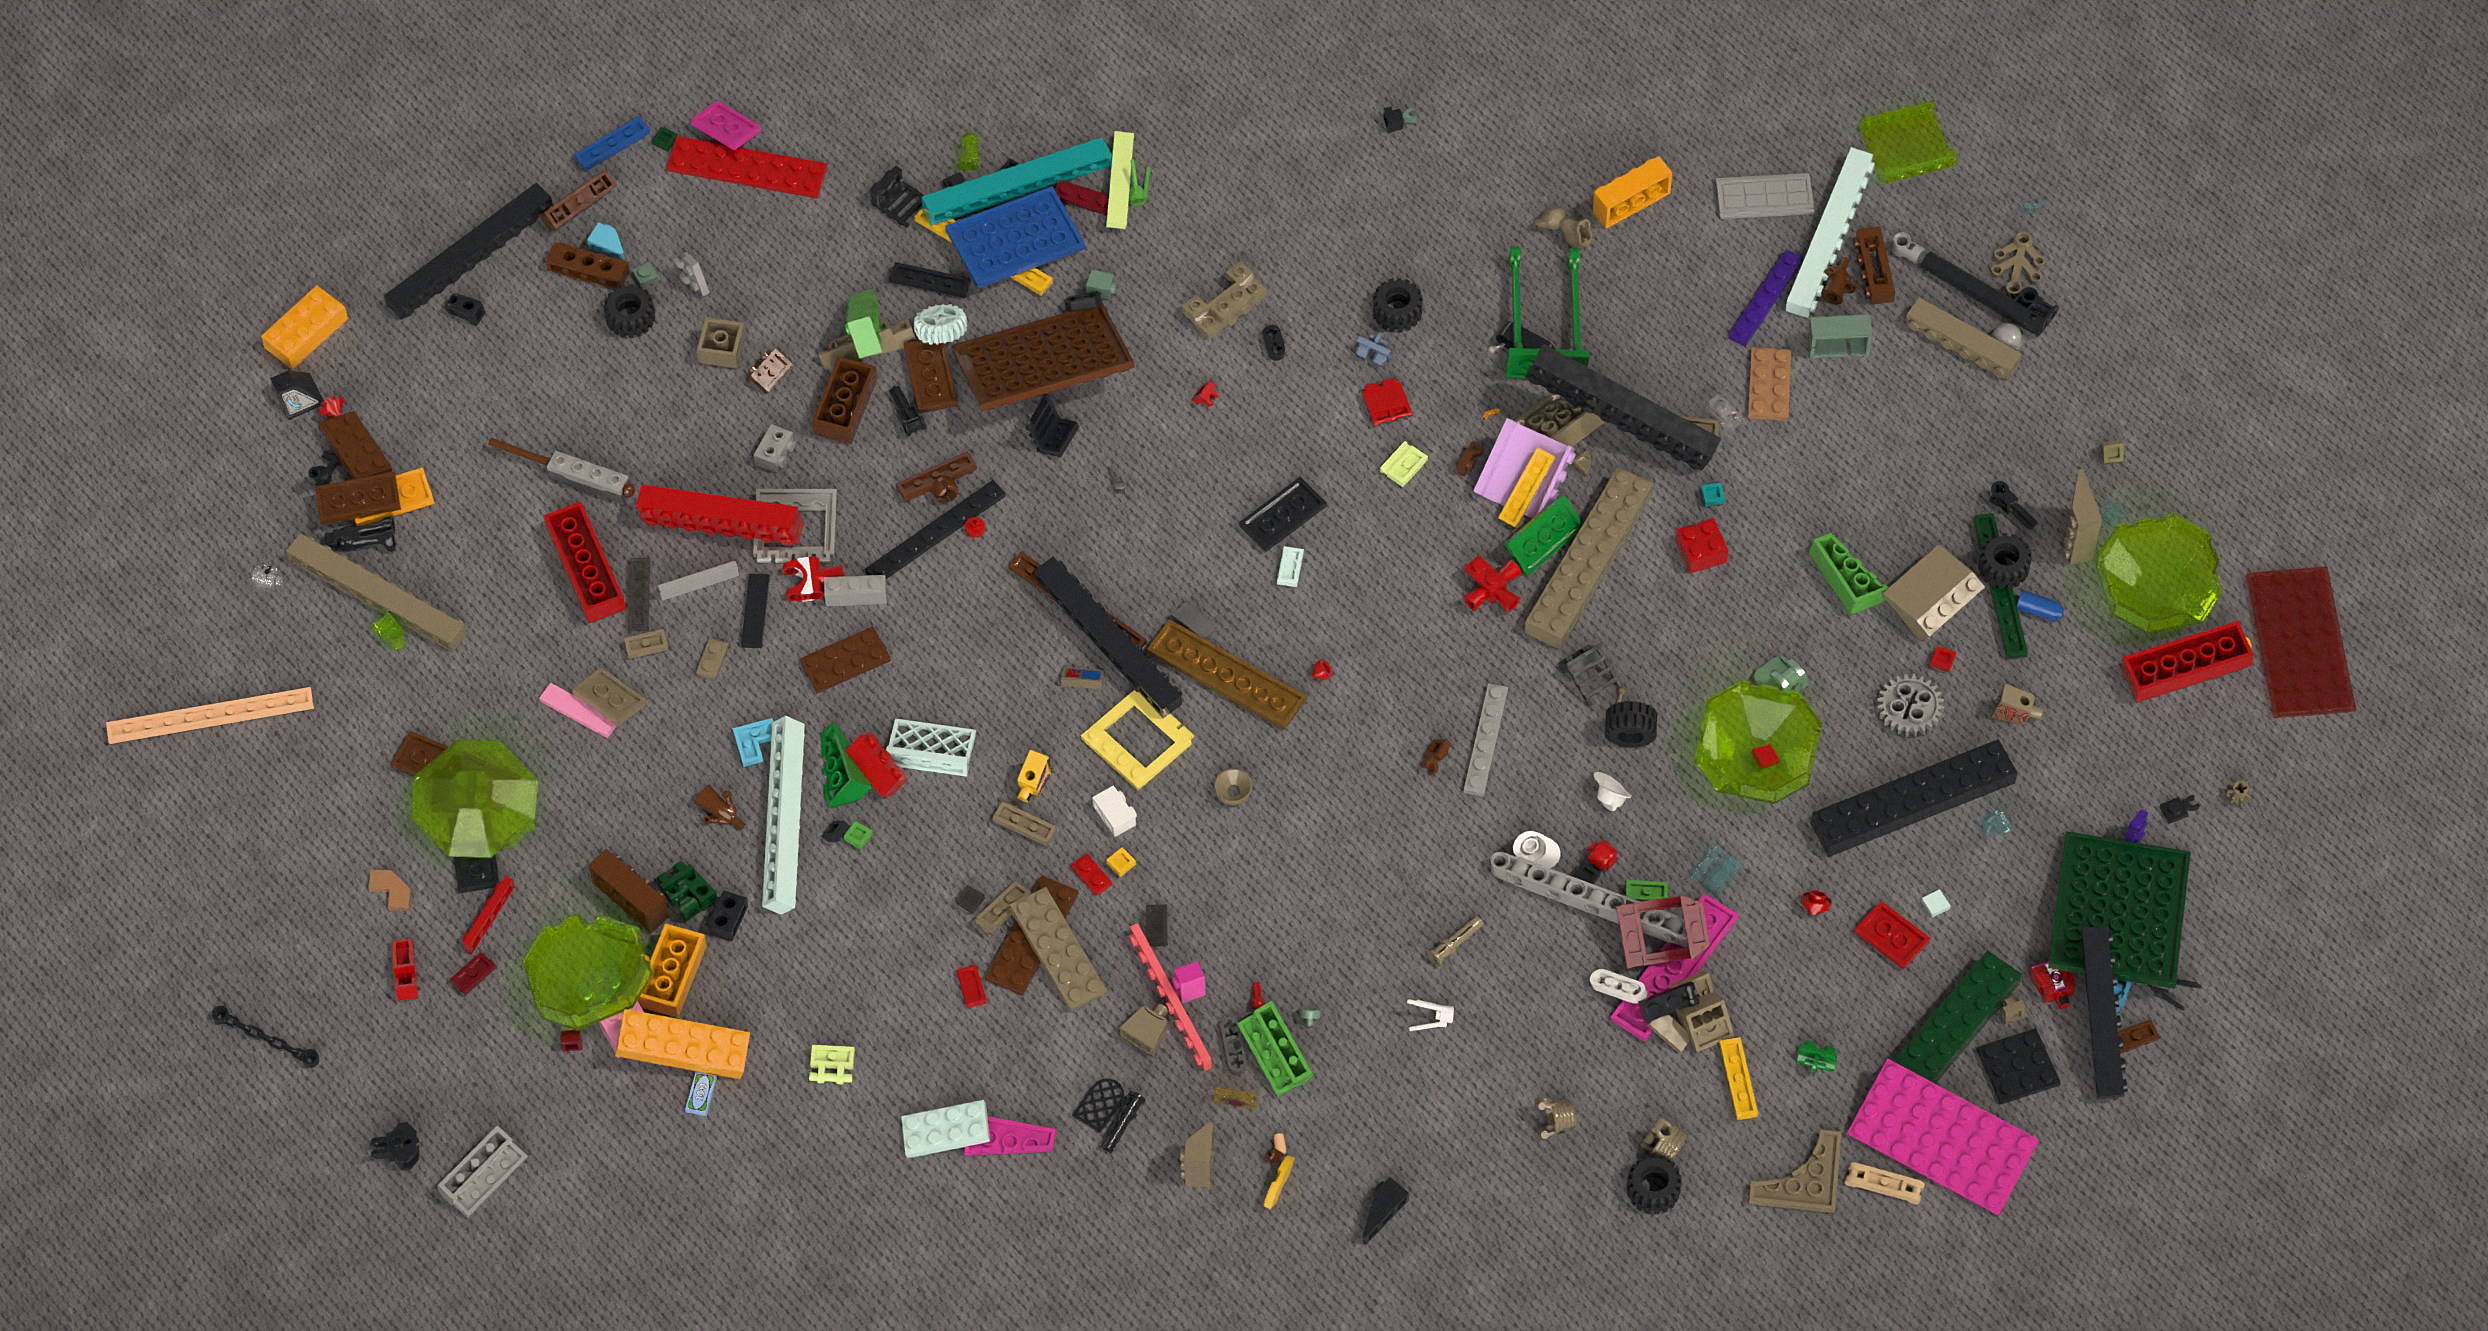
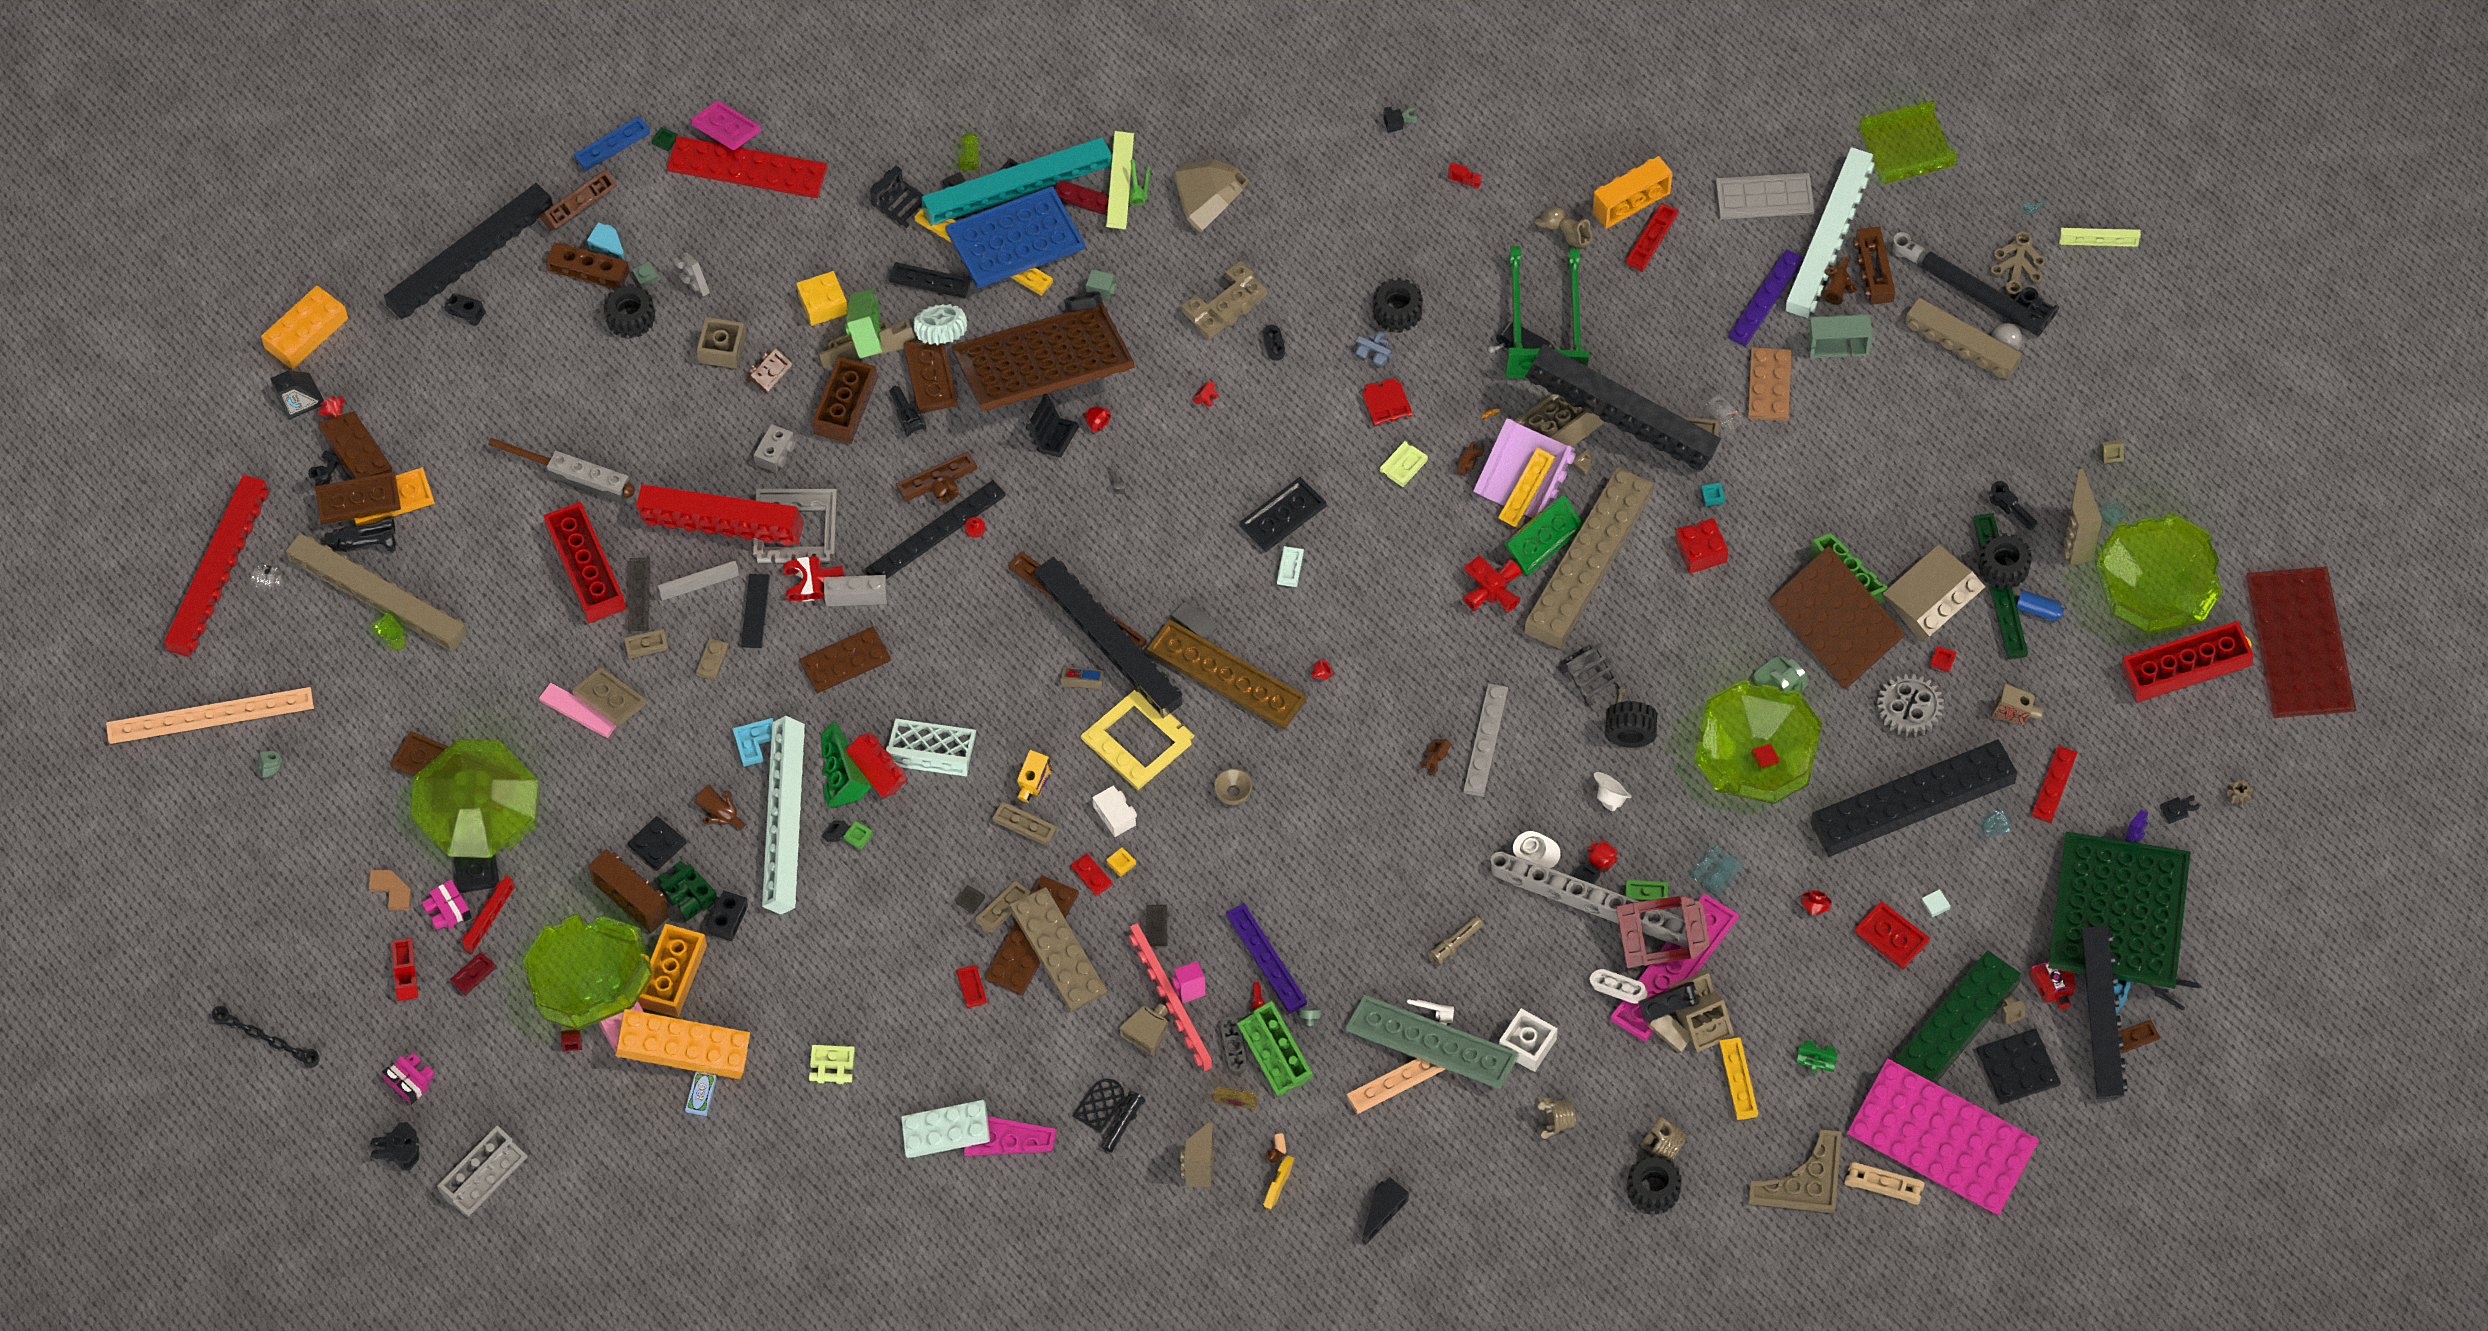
none -> red brick [164,474,269,657]
none -> sand green piece [258,751,282,778]
none -> dark pink hips [382,1053,435,1105]
none -> dark pink hips [422,880,472,930]
none -> black plate [628,816,687,871]
none -> yellow brick [796,271,848,326]
none -> red cone [1085,406,1111,432]
none -> dark tan brick [1173,159,1250,233]
none -> dark purple plate [1226,903,1307,1014]
none -> sand green plate [1346,995,1518,1089]
none -> light nougat plate [1347,1058,1445,1114]
none -> red plate [1448,162,1482,189]
none -> white brick [1499,1009,1557,1072]
none -> red plate [1625,203,1679,272]
none -> reddish brown plate [1769,546,1906,689]
none -> red plate [2032,745,2078,823]
none -> yellowish green tile [2059,228,2141,247]

